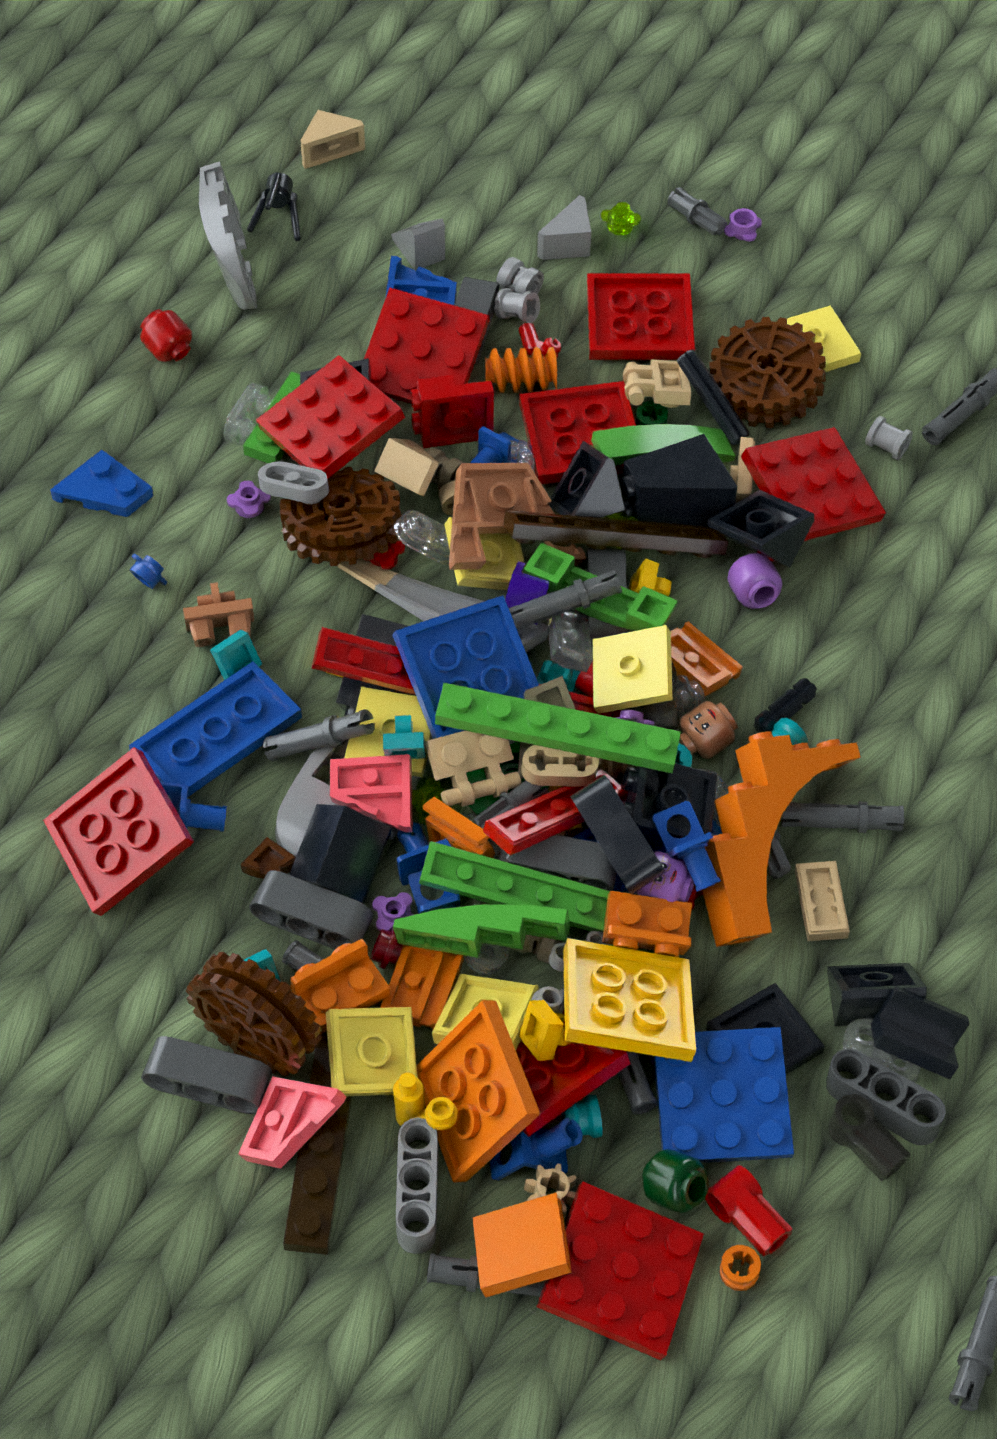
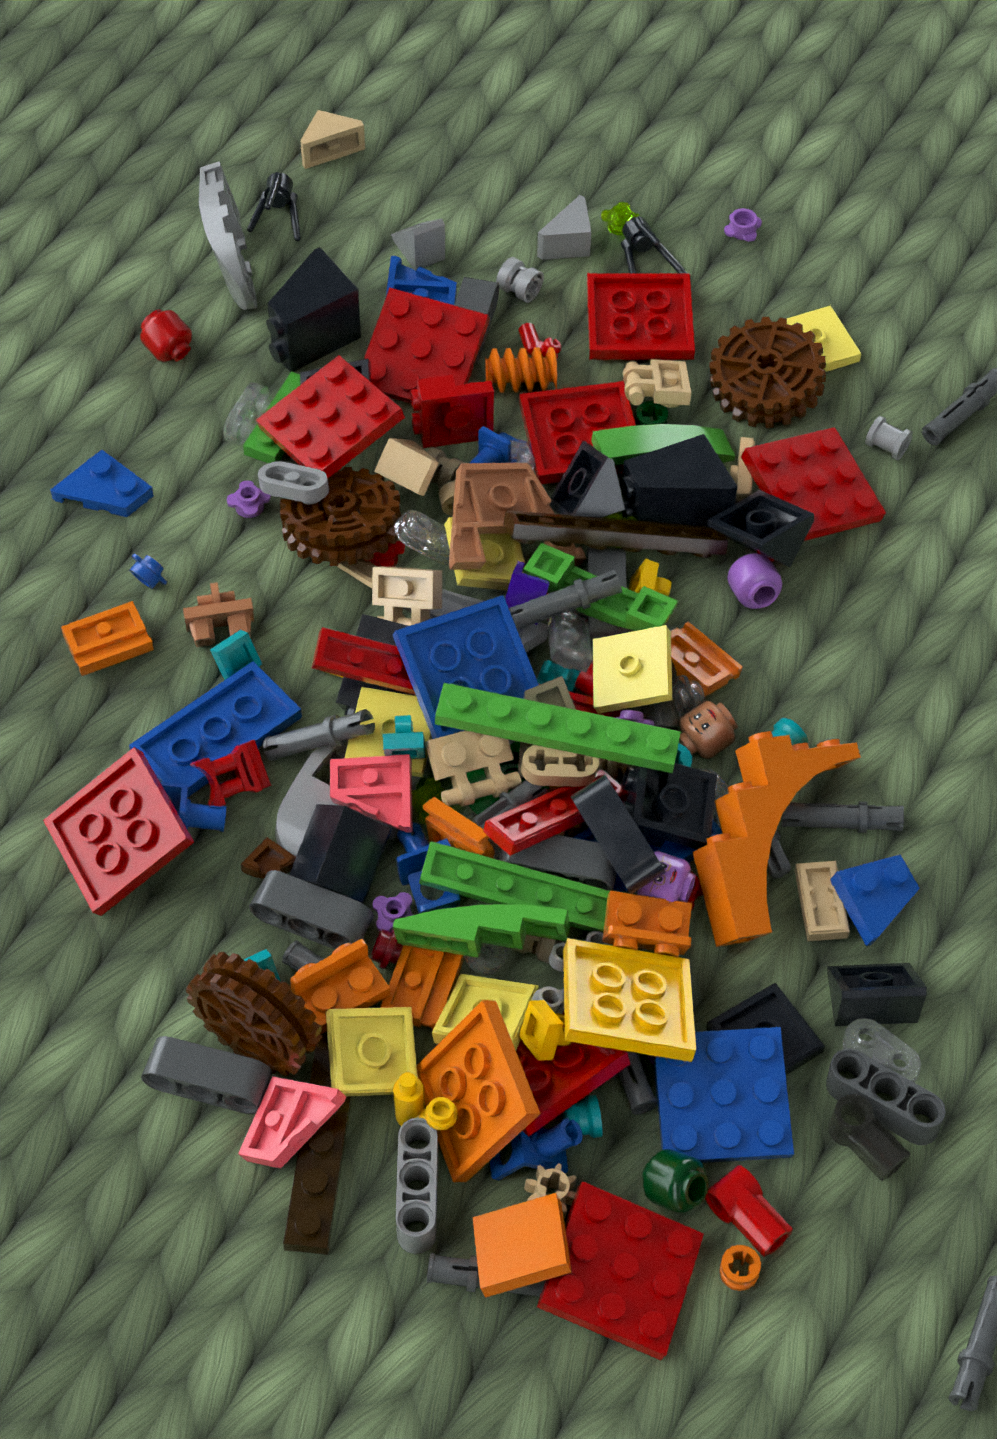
light grey bush [494,288,540,323] -> none
blue bracket [652,801,721,892] -> none
dark grey axle [668,187,727,235] -> none
black axle [677,350,749,445] -> none
black axle [754,678,817,733] -> none
black panel [871,987,970,1079] -> none
none -> orange plate [61,601,154,676]
none -> red piece [190,739,271,806]
none -> black slope [266,247,361,373]
none -> tan plate [372,566,442,626]
none -> black plant [620,216,691,280]
none -> blue wing [830,854,920,947]

